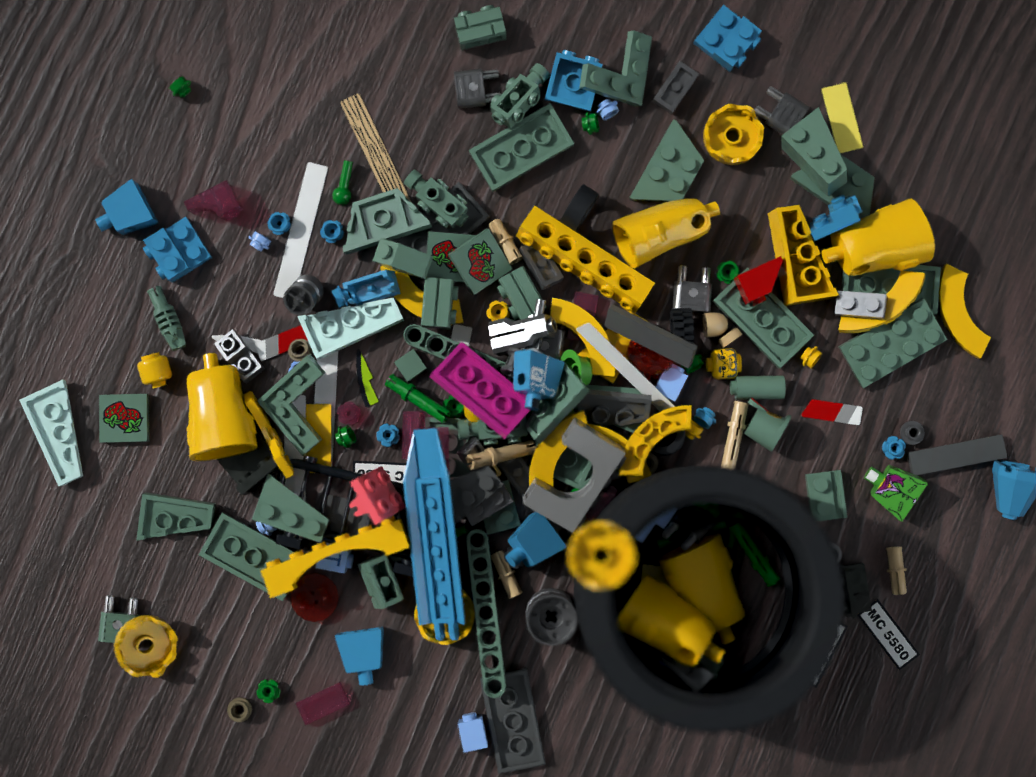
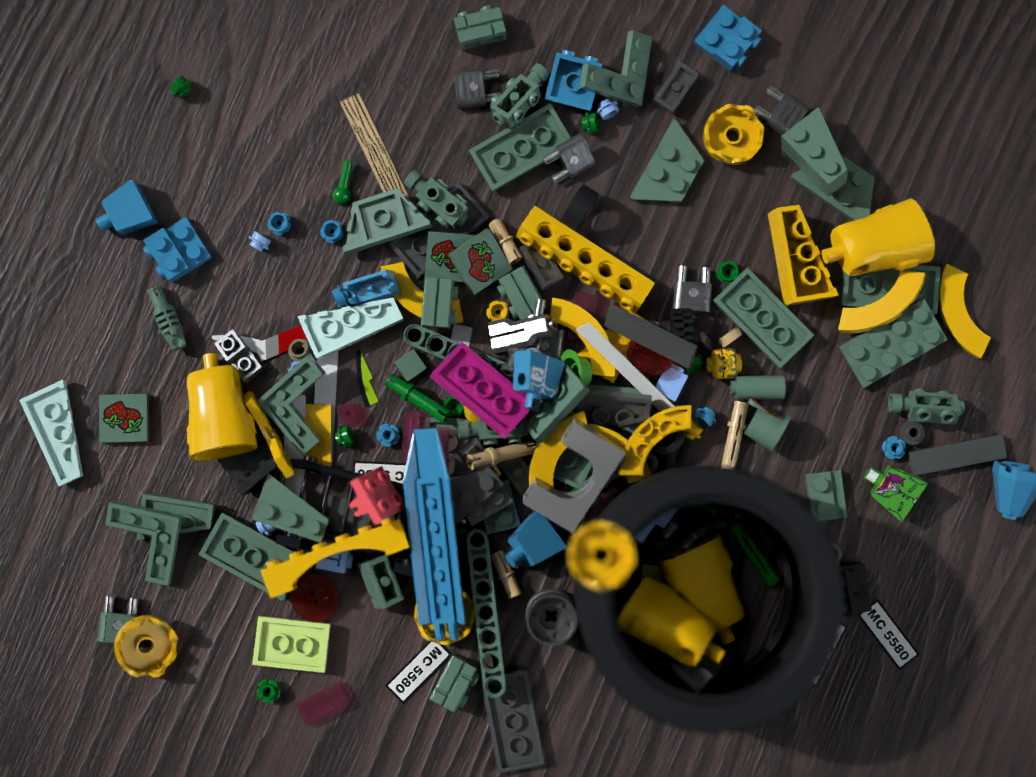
yellow head [137,352,172,389] -> none
clear pink arch [184,180,243,221] -> none
dark tan plate [227,697,252,722] -> none
white sticker [274,162,328,298] -> none
flat silver wheel [283,275,324,315] -> none
dark azure torso [335,626,384,685] -> none
sand green slope [372,238,433,279] -> none
light blue brick [458,712,488,752] -> none
yellow torso [612,199,720,268] -> none
tan piece [703,312,728,338] -> none
red slope [734,256,783,306] -> none
yellow plate [801,346,822,368] -> none
sticker [801,399,862,425] -> none
dark azure plate [809,195,862,241] -> none
light yellow sticker [821,83,863,153] -> none
plate [834,291,887,320] -> none
tan axle [886,546,907,595] -> none
none -> sand green plate [105,500,182,586]
none -> yellowish green plate [252,616,331,673]
none -> white sticker [385,641,452,704]
none -> sand green brick [430,653,480,712]
none -> flat silver piece [543,133,595,183]
none -> sand green brick [888,389,965,425]

